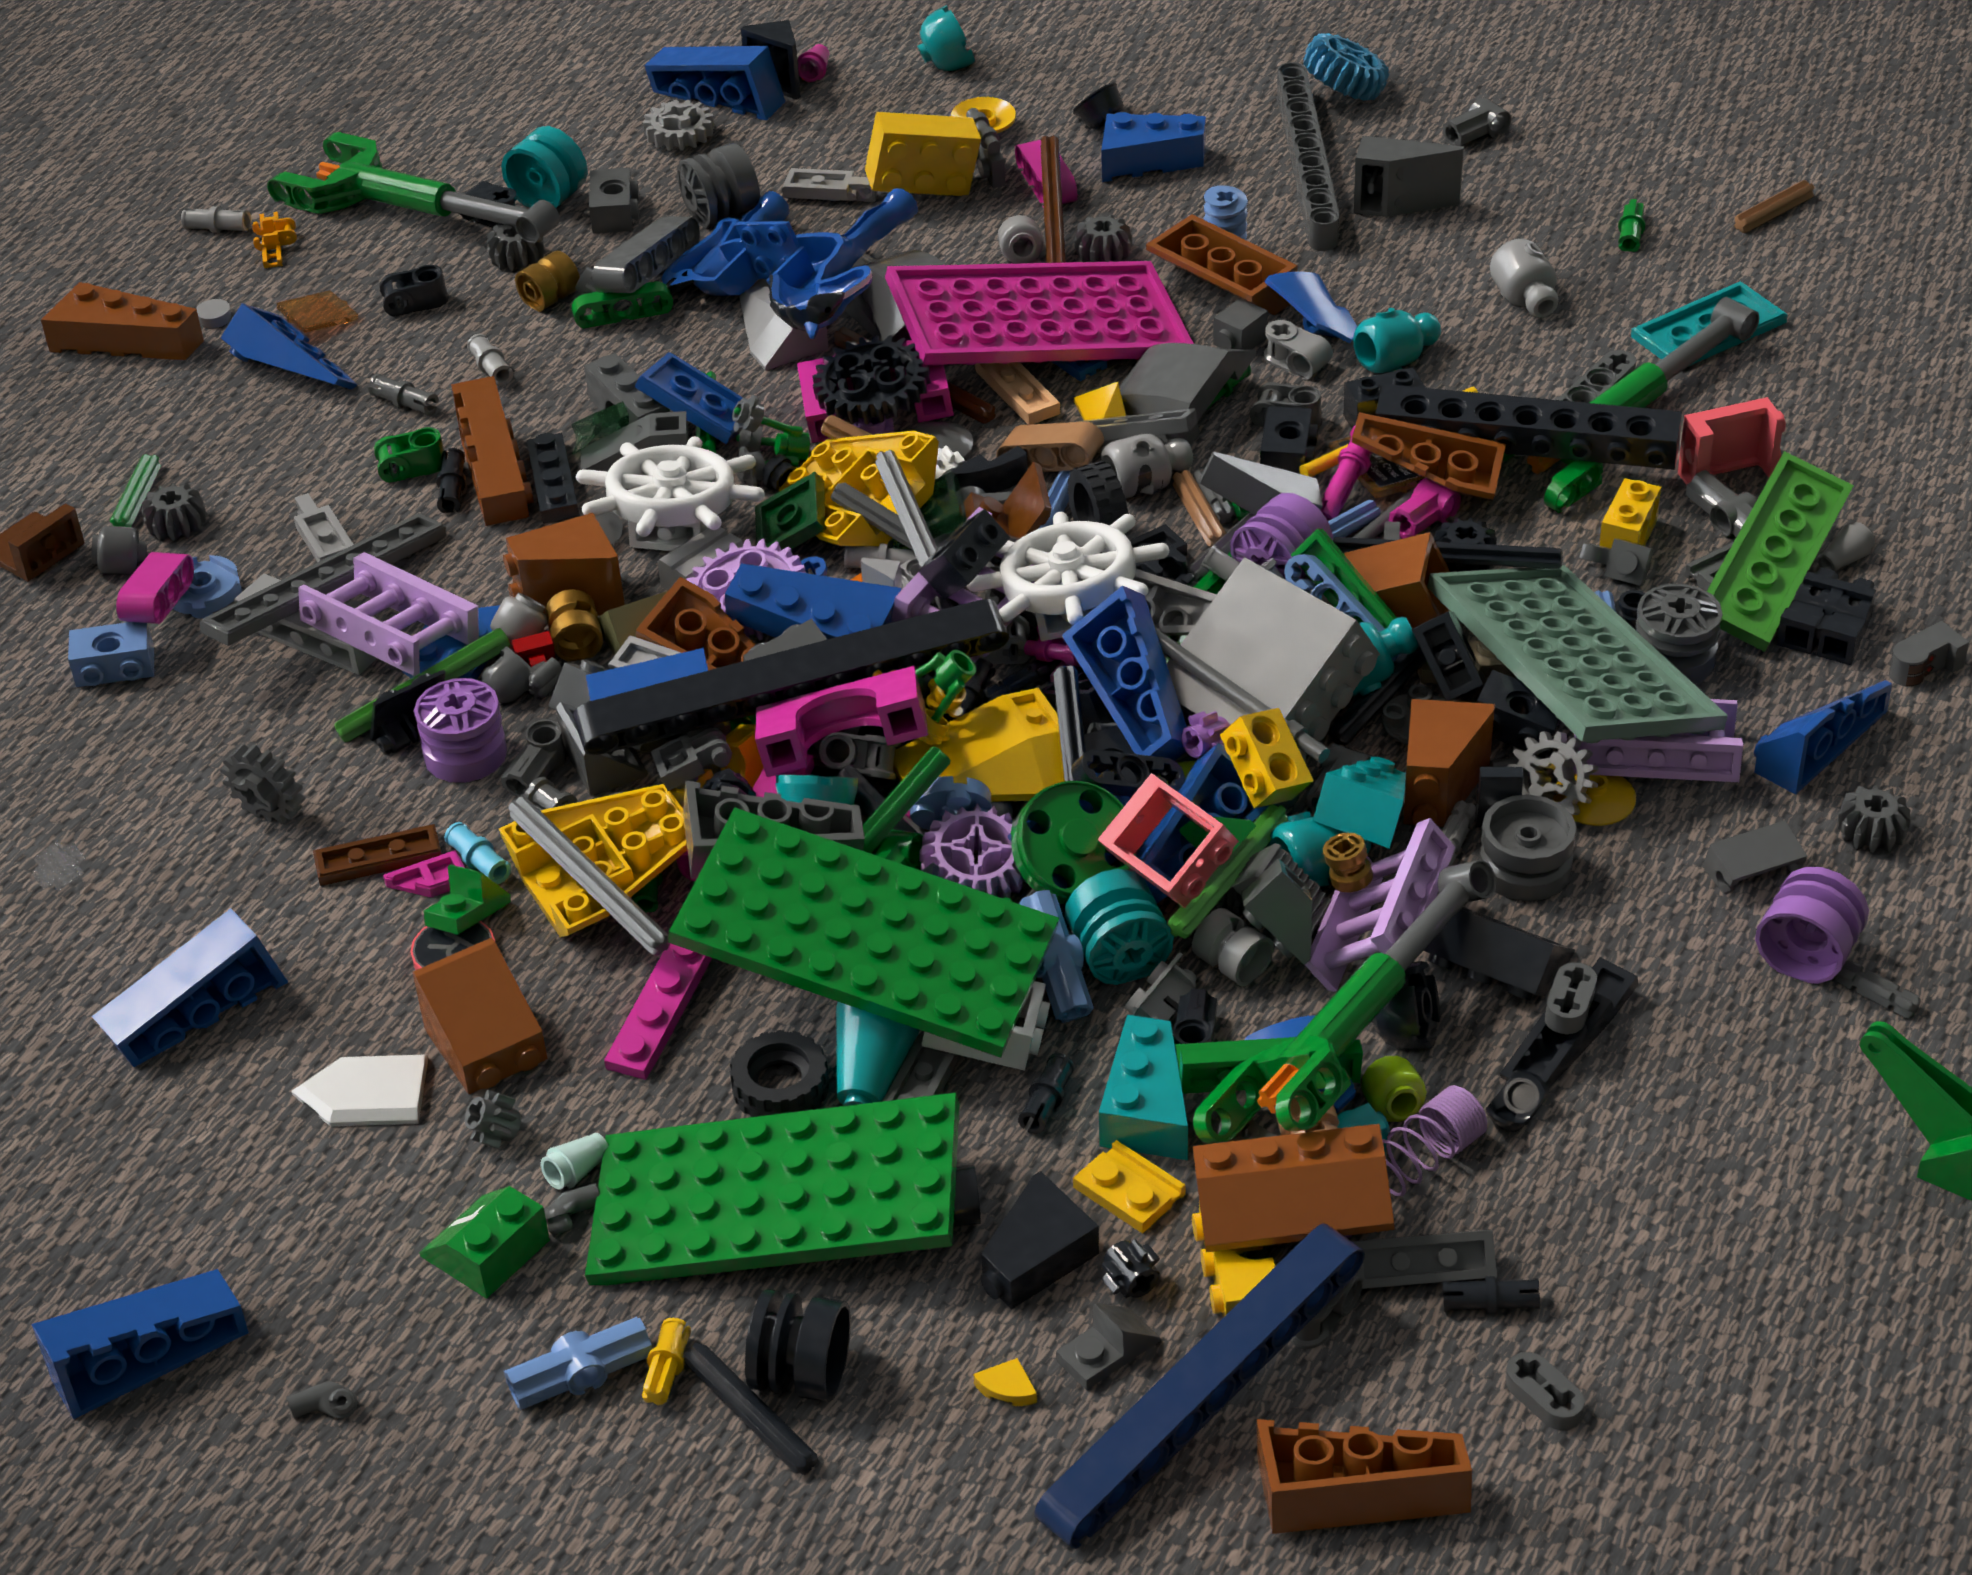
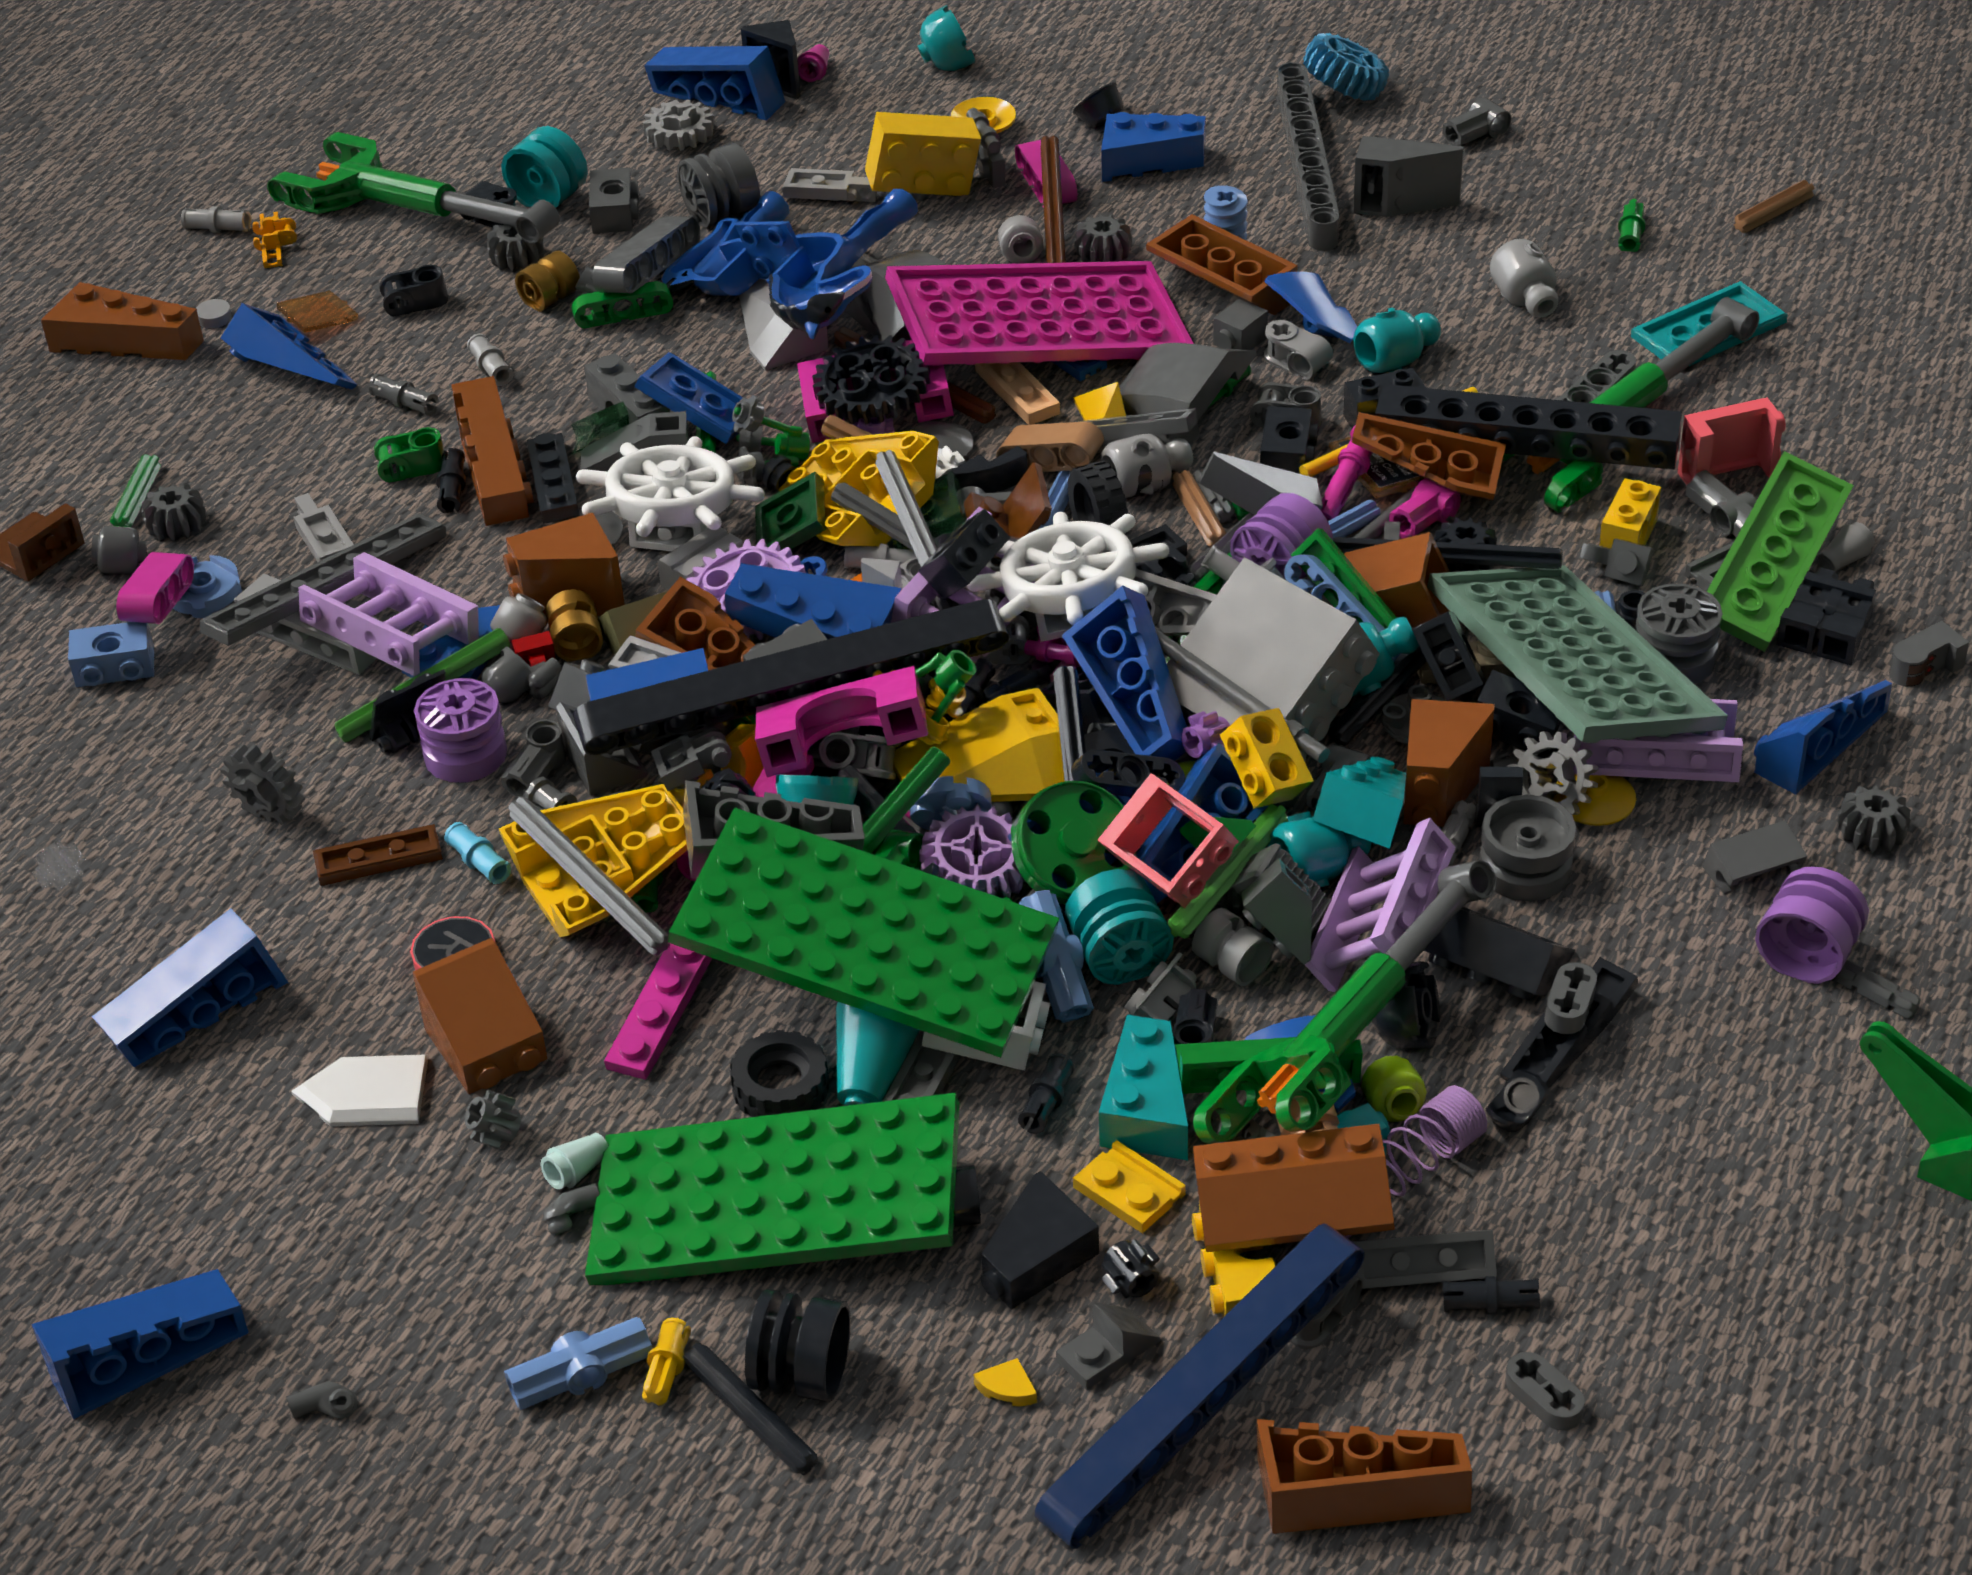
dark pink tile [383,850,465,898] -> none
green slope [419,1186,550,1299] -> none
green slope [423,865,511,935] -> none
pearl gold wheel [1323,833,1373,893] -> none

